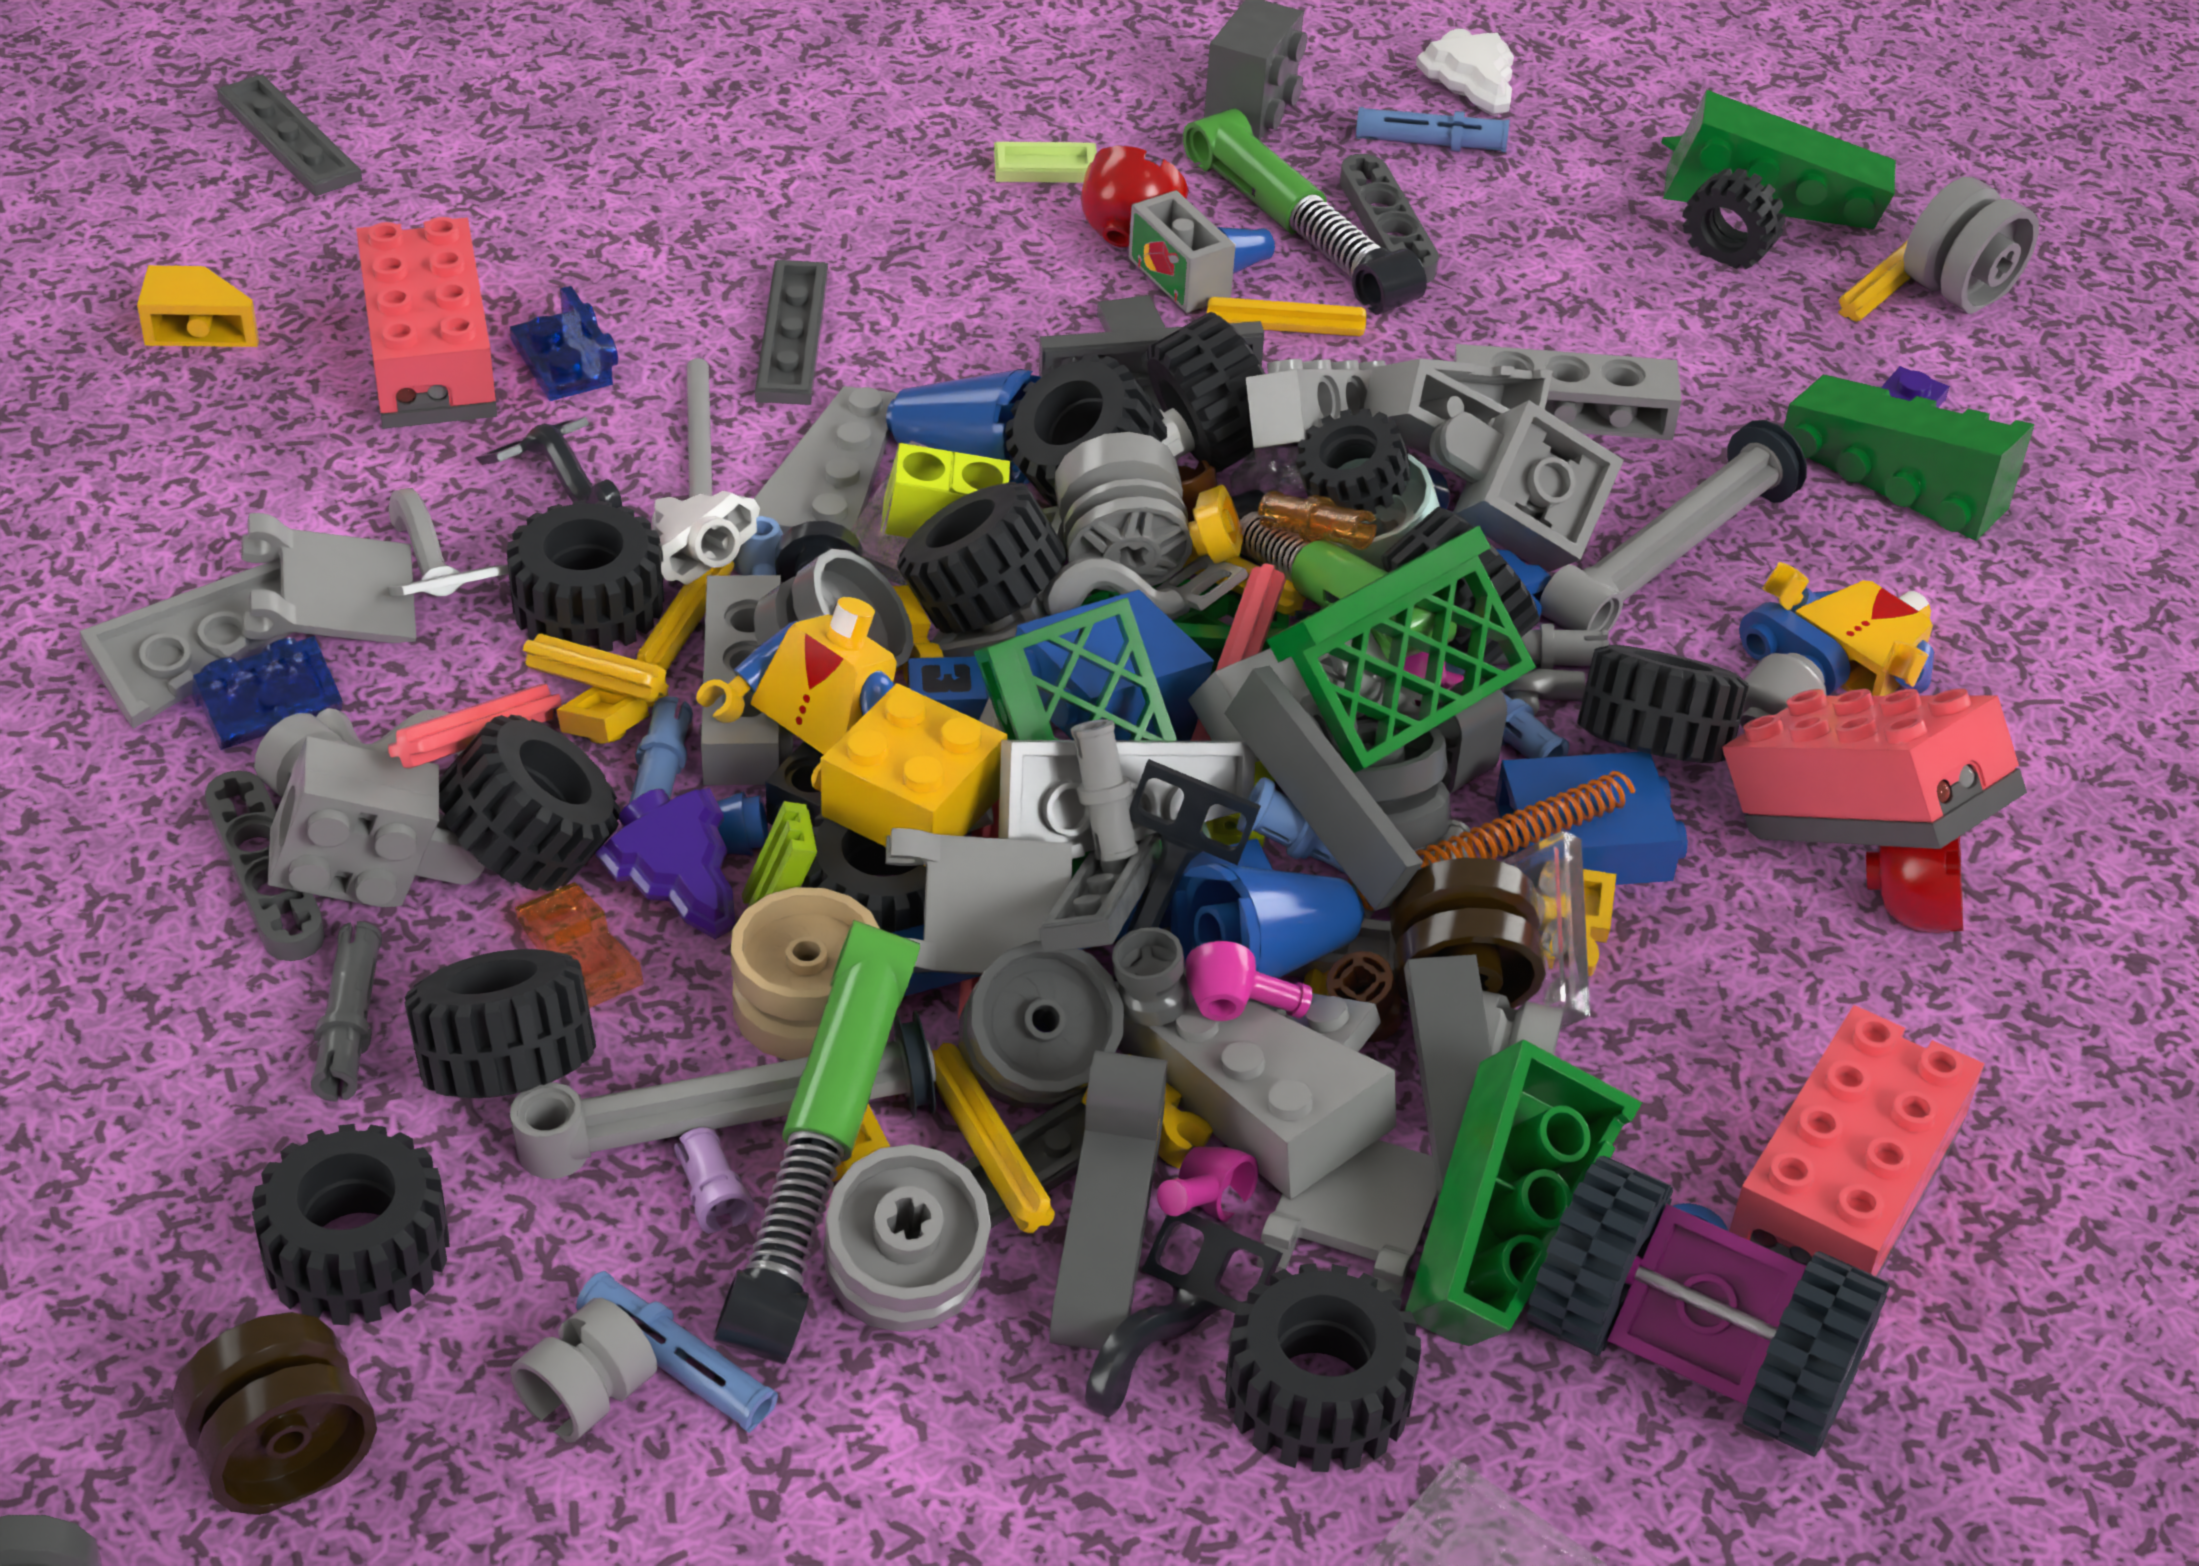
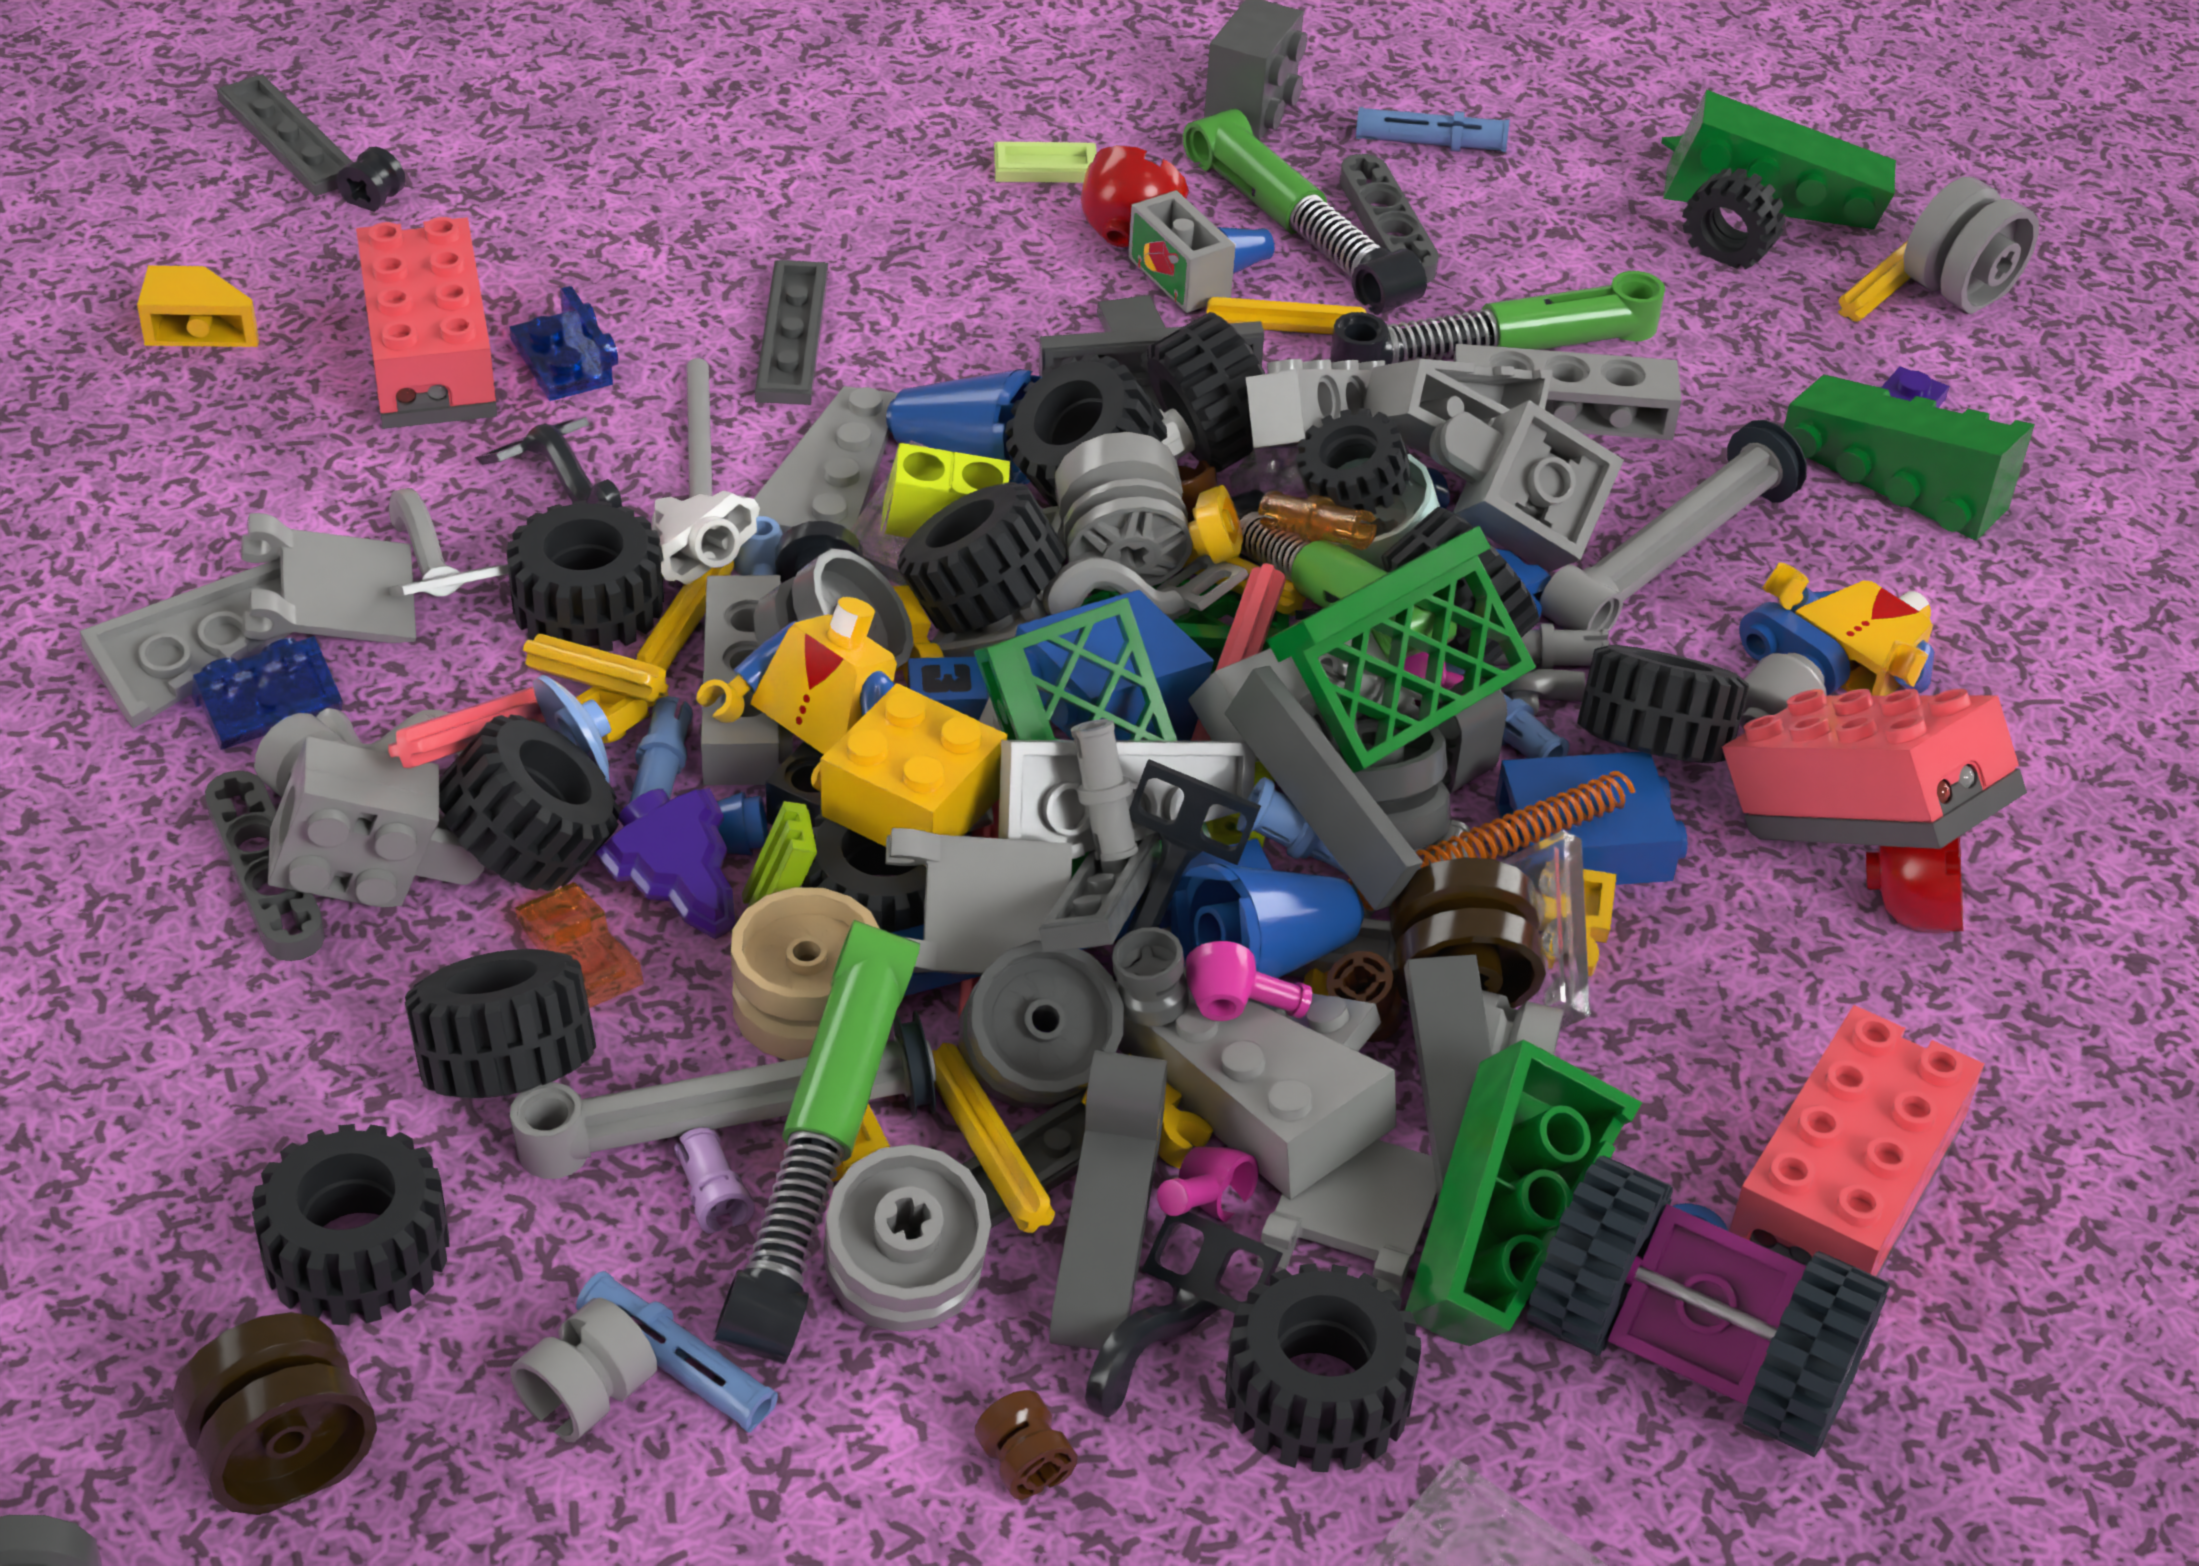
dark grey pin [311,921,382,1102] -> none
white rock [1416,29,1514,116] -> none
none -> black wheel [337,146,406,212]
none -> light blue dish [533,675,611,783]
none -> reddish brown wheel [974,1390,1078,1500]
none -> piece [1330,271,1665,365]

